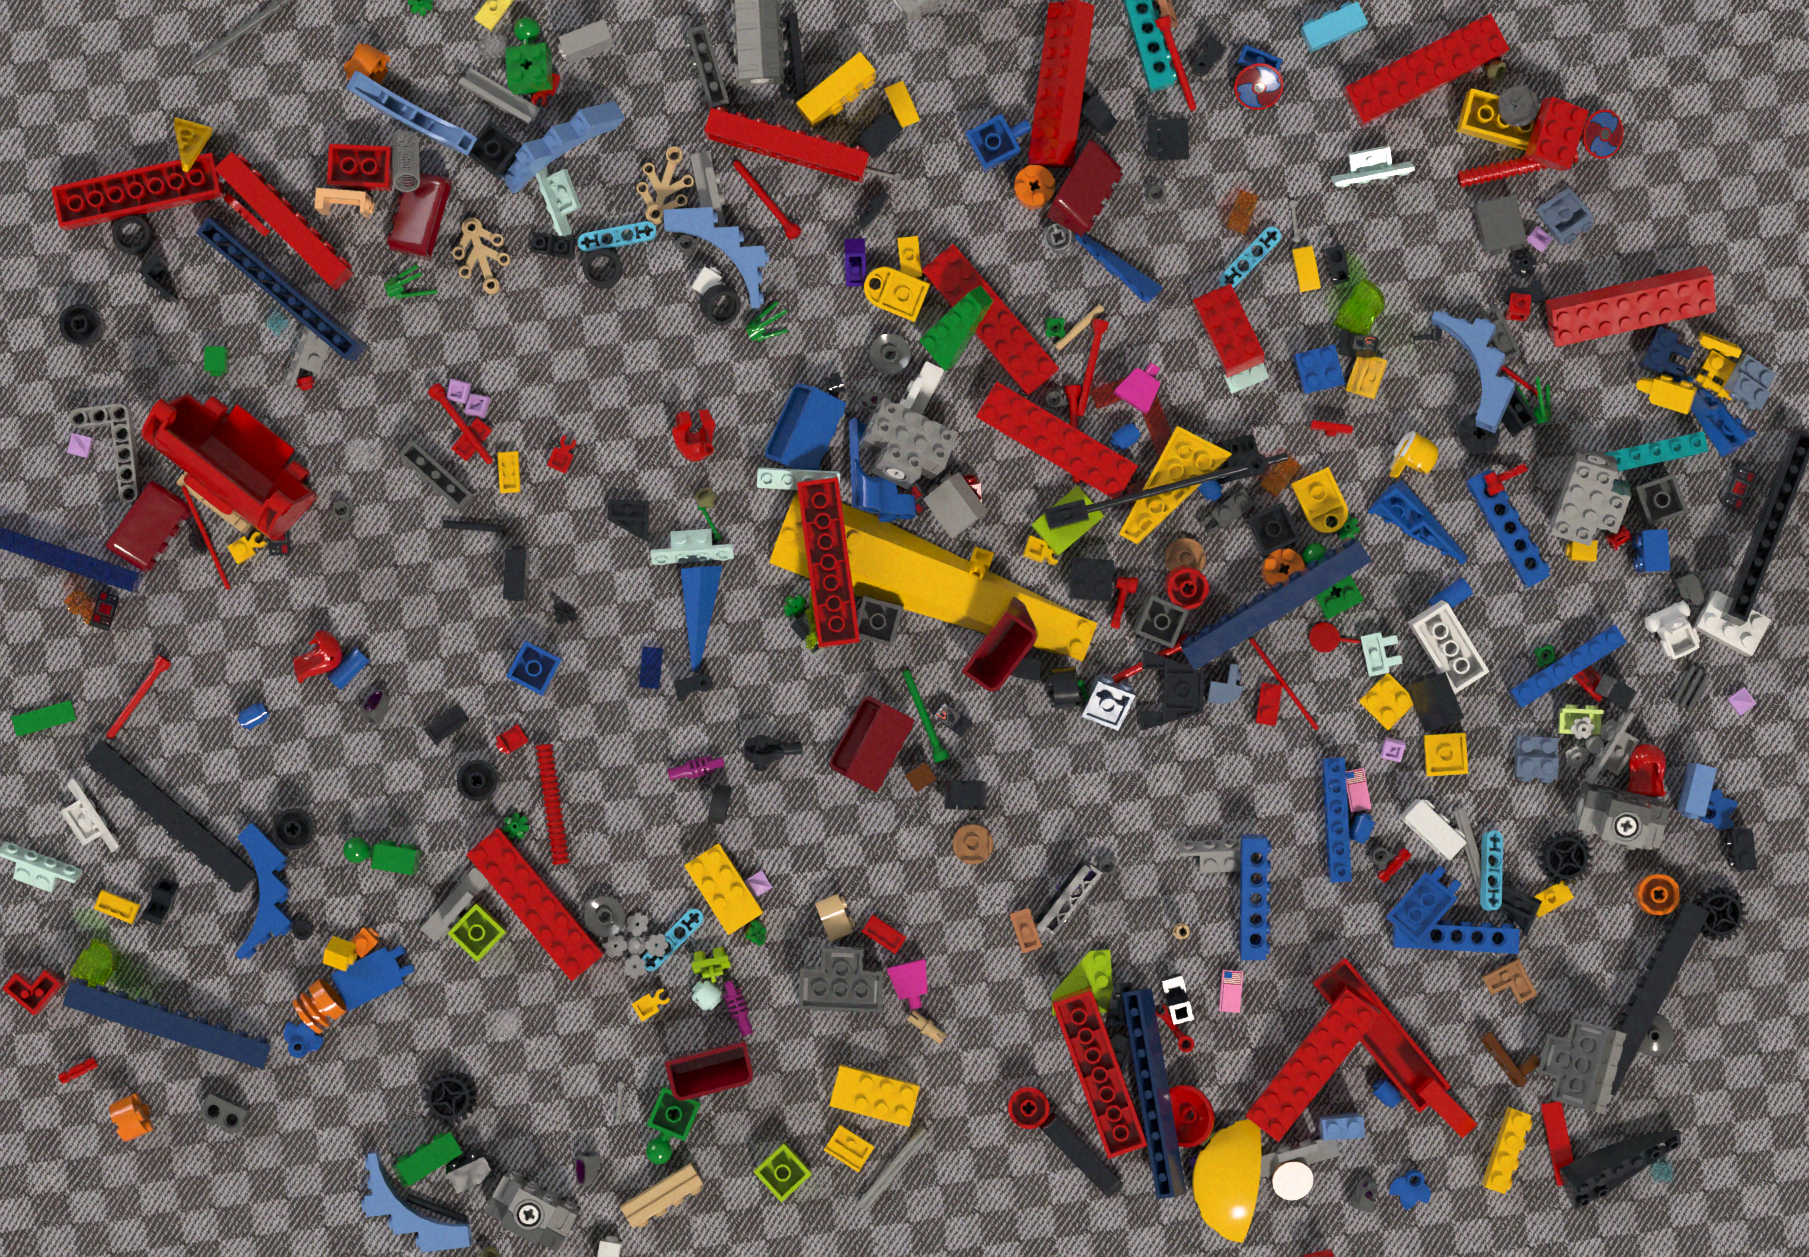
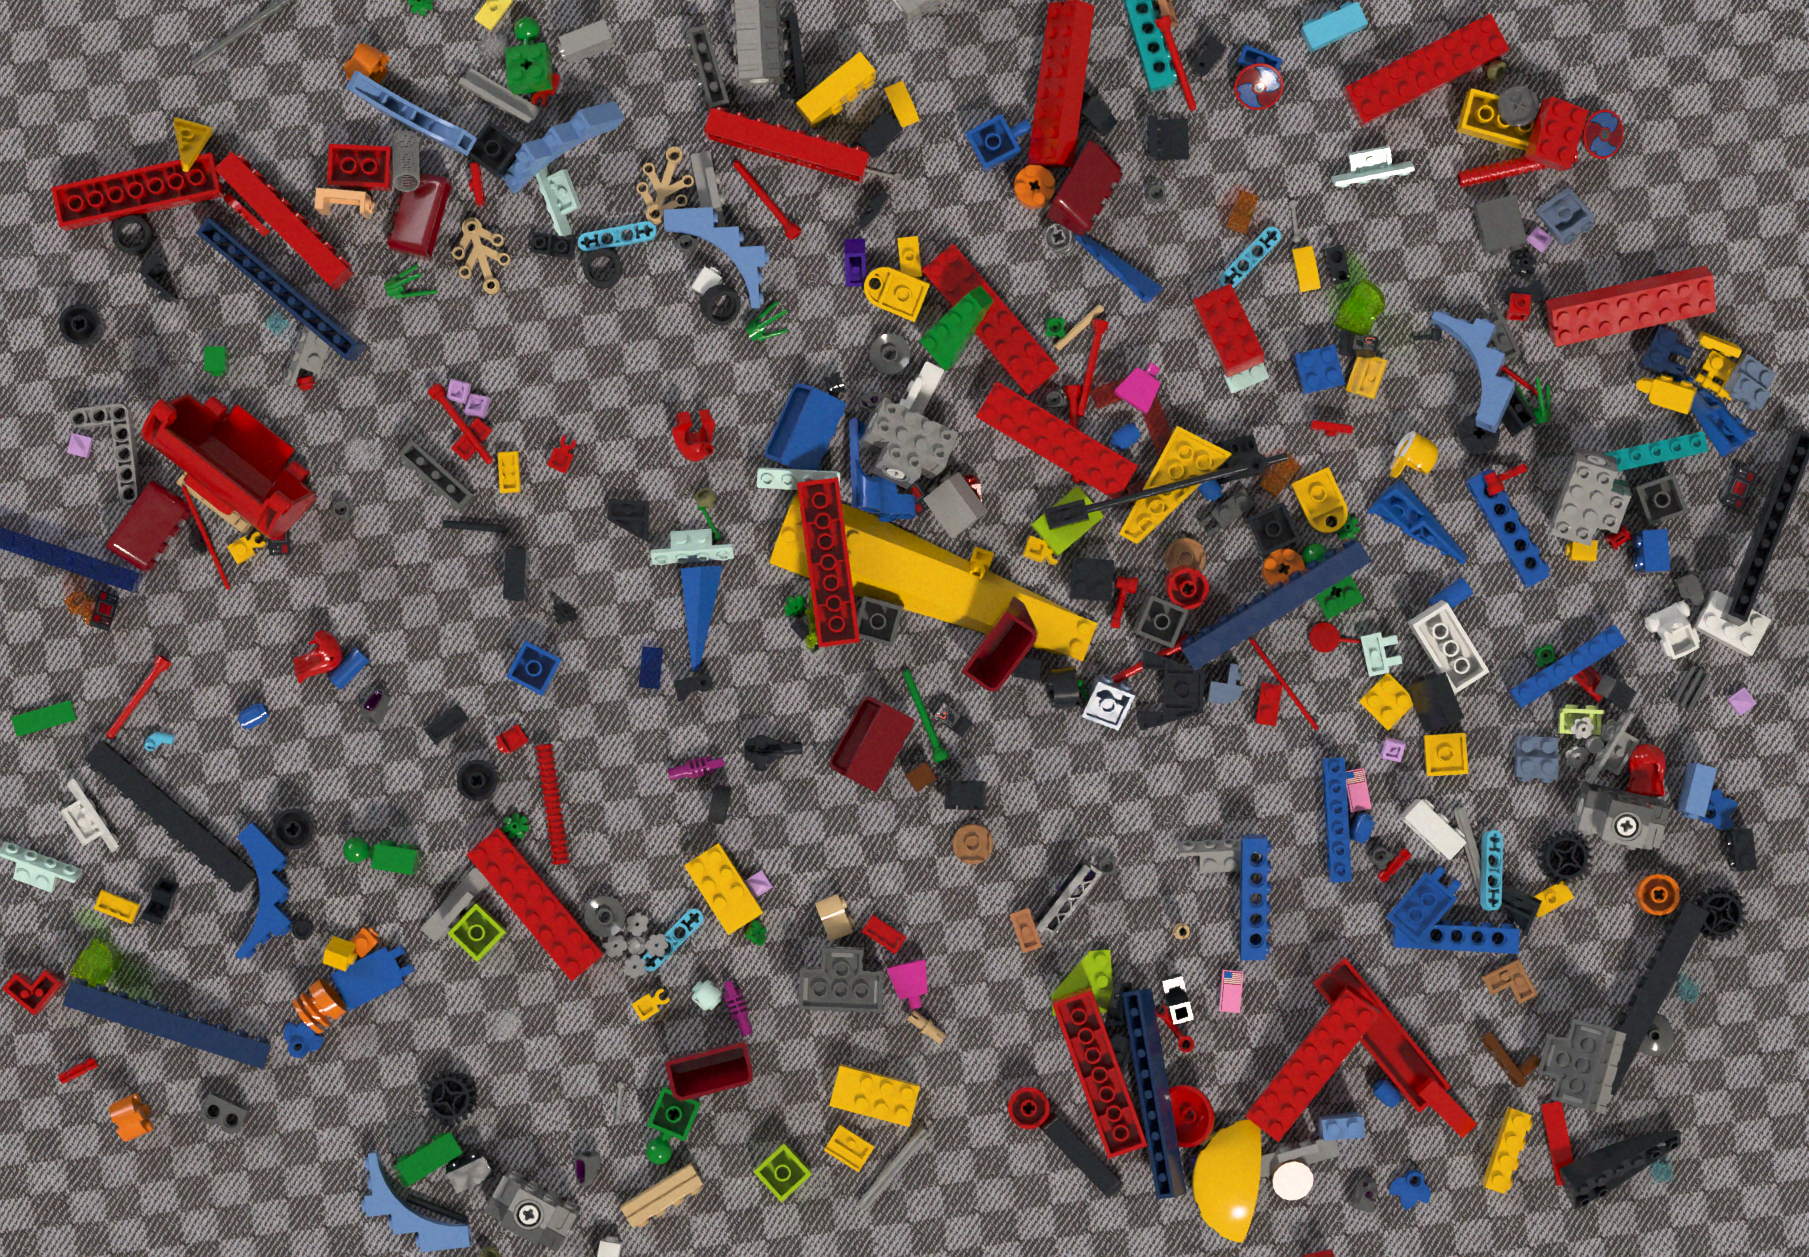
lime hips [691,947,731,983] -> none
none -> medium azure arm [144,732,175,751]
none -> red plate [469,162,486,207]
none -> clear light blue plate [1677,981,1701,1005]

